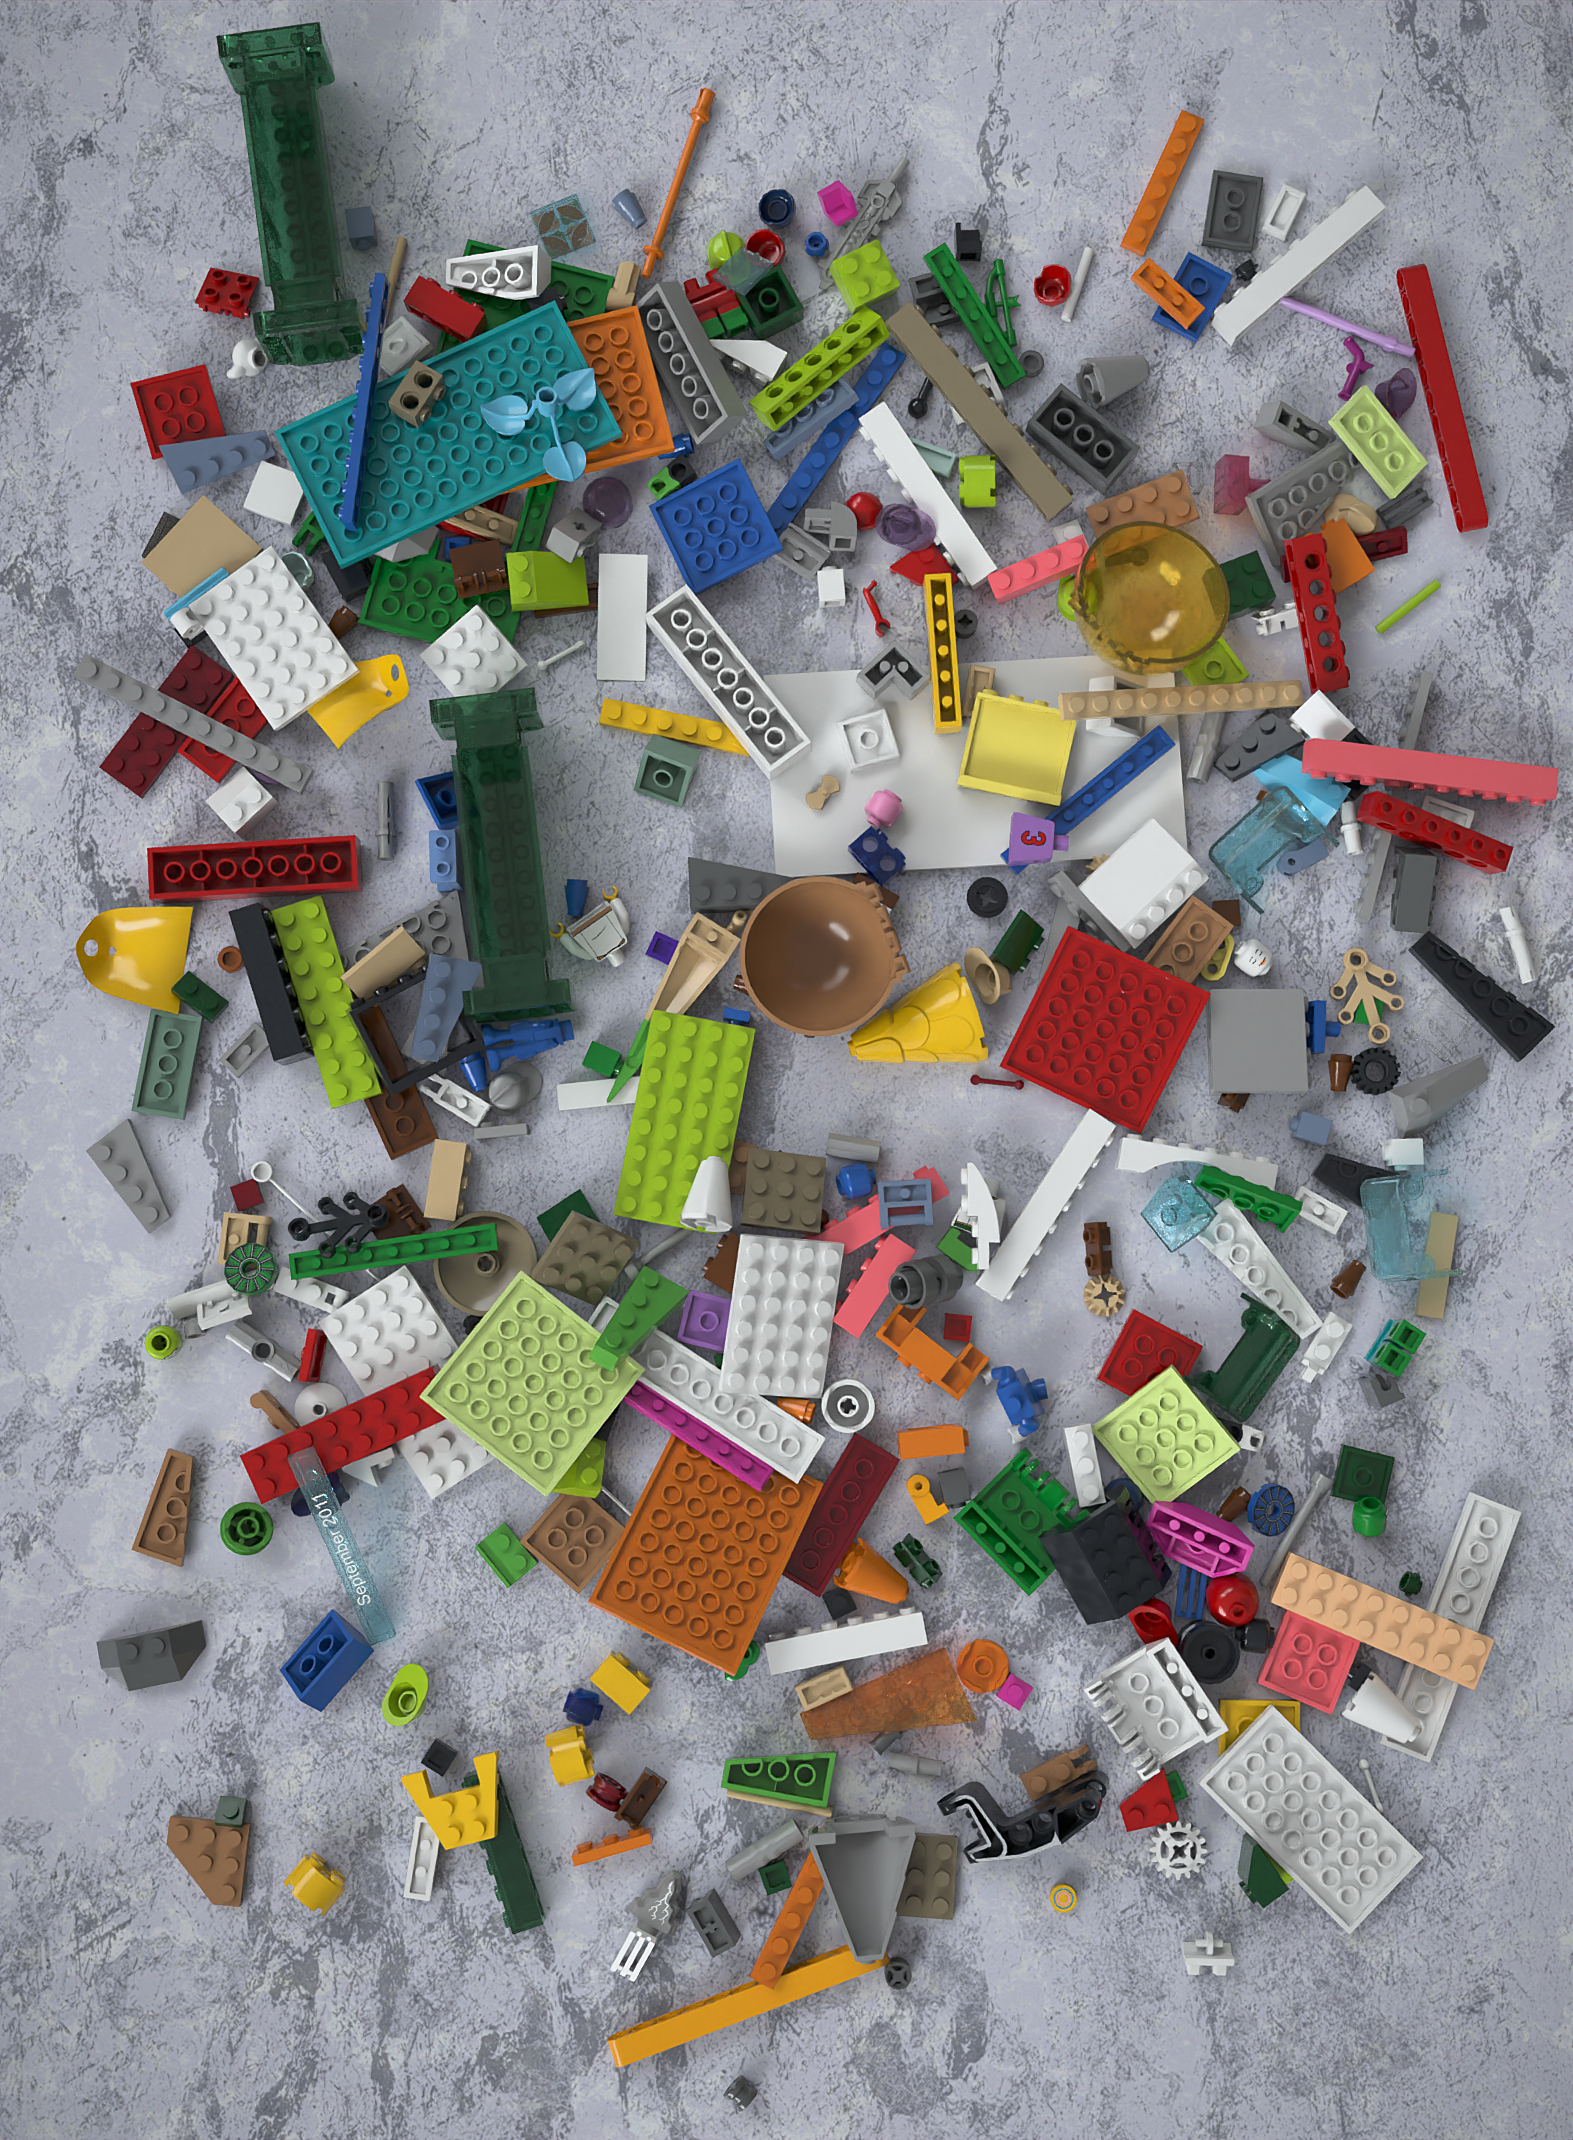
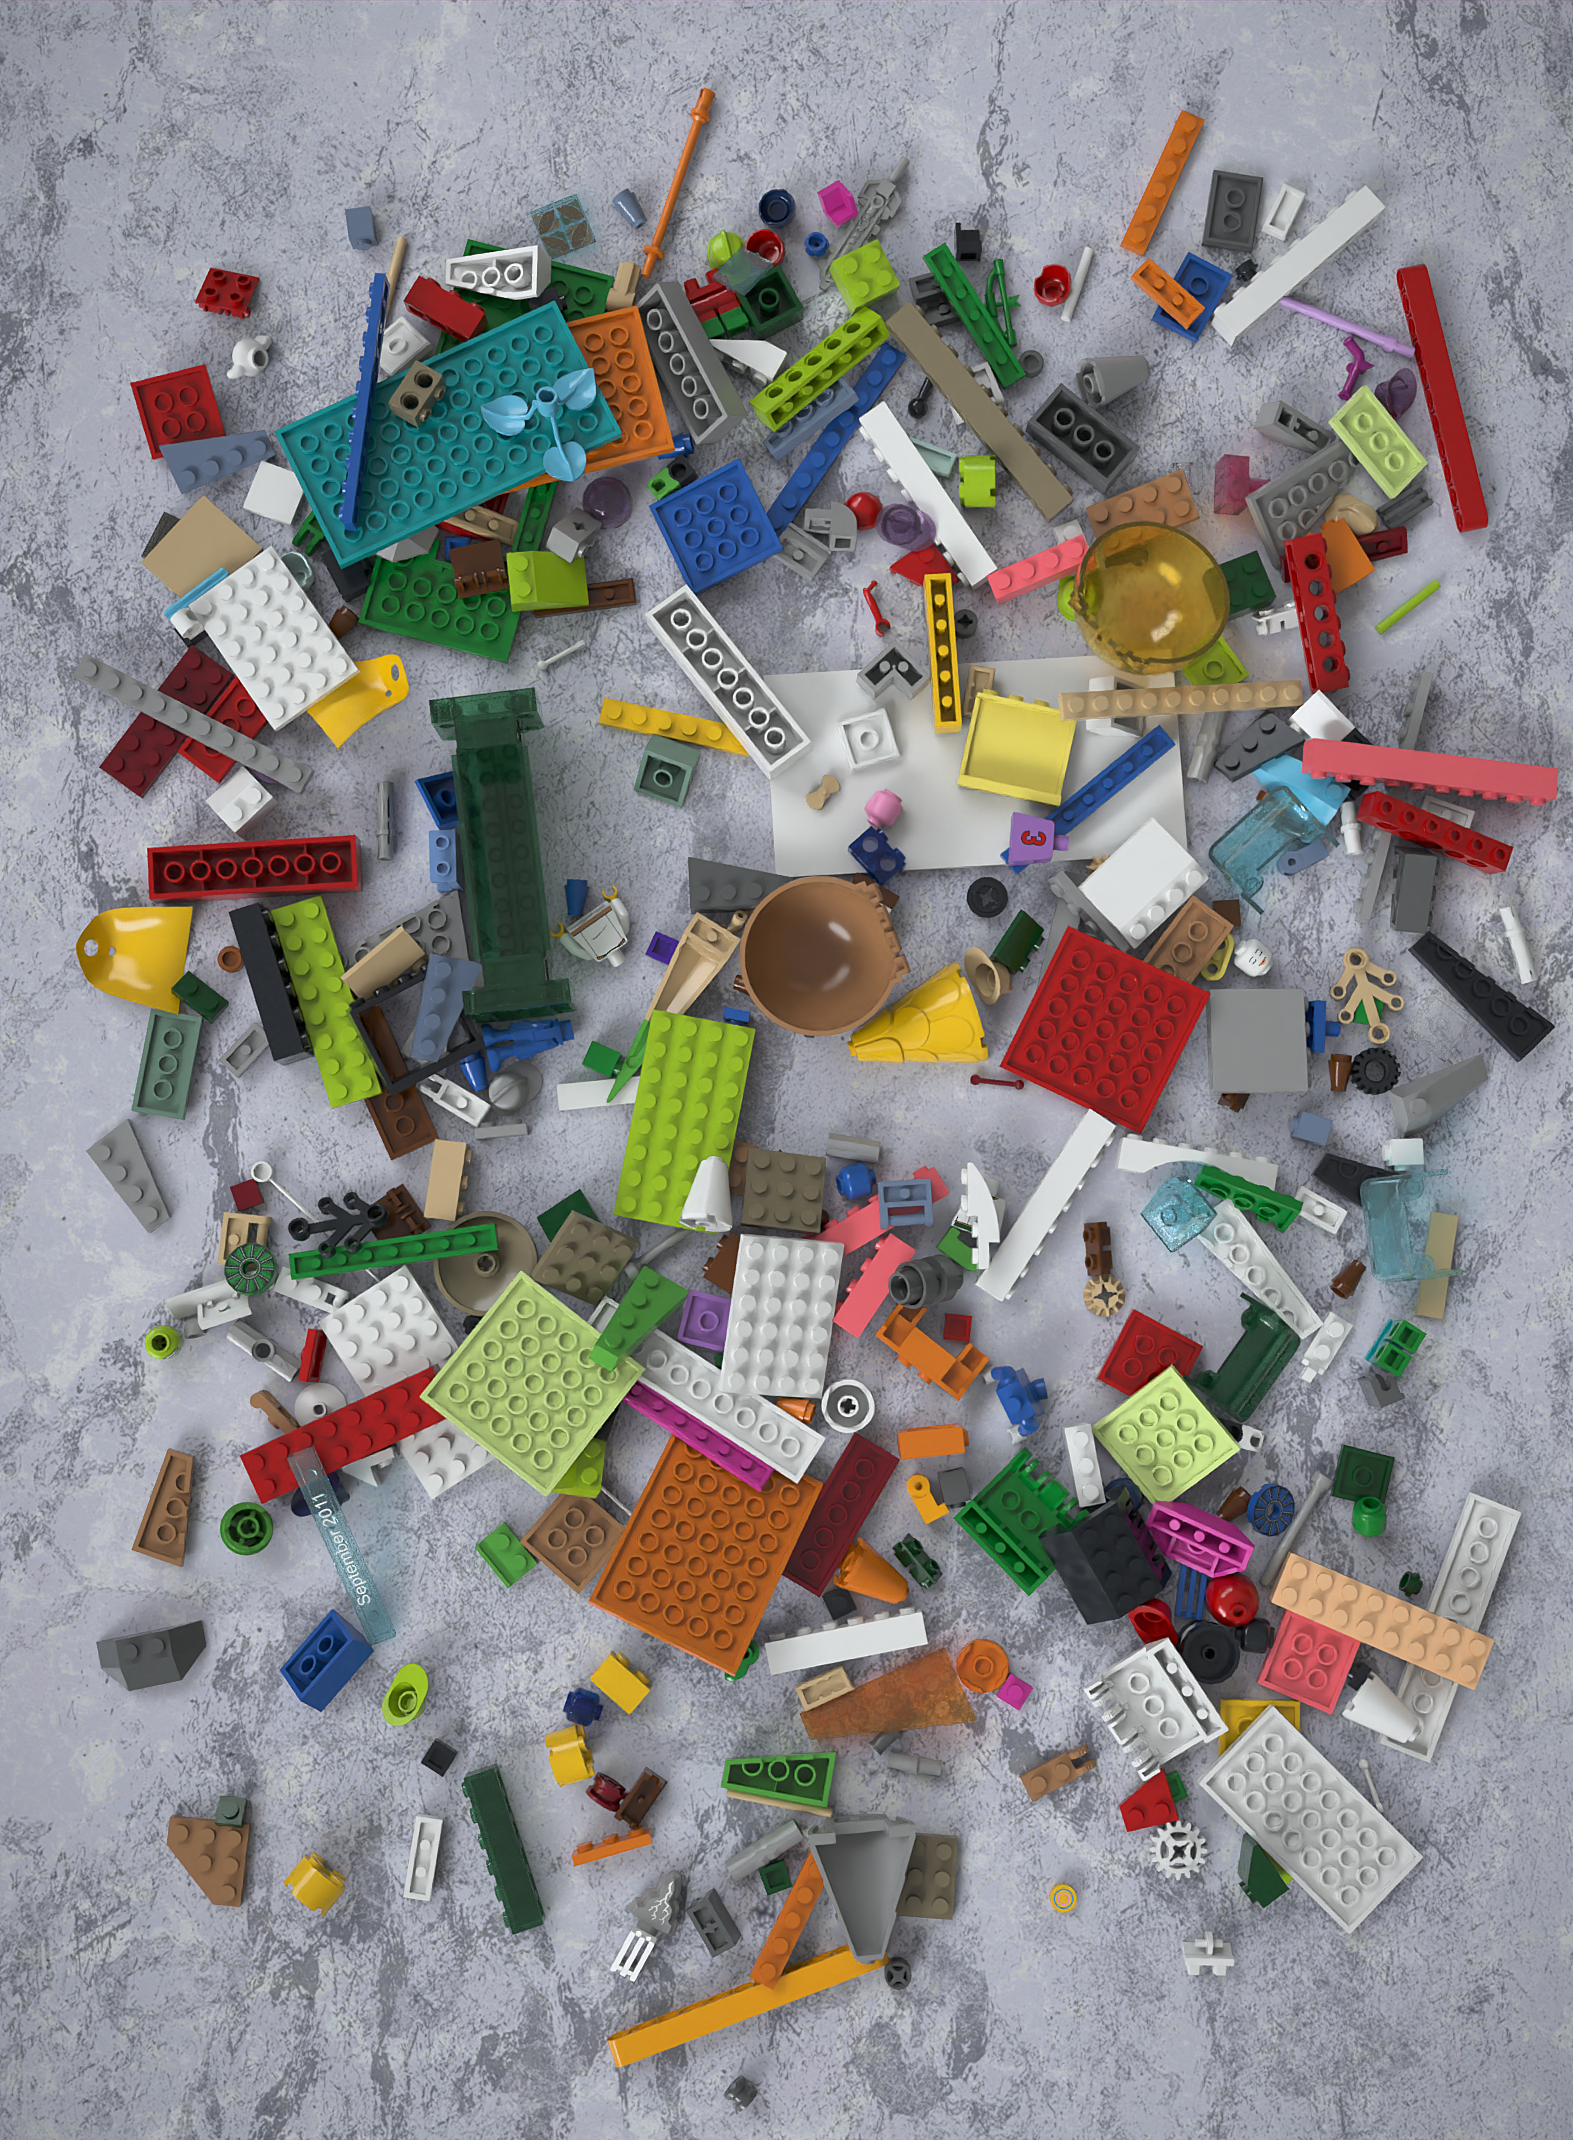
clear green brick [216,22,368,367] -> none
yellow wing [400,1750,500,1850] -> none
white plate [419,605,529,715] -> none
white sticker [597,554,648,681] -> none
white brick [817,566,845,608] -> none
black piece [937,1770,1109,1864] -> none

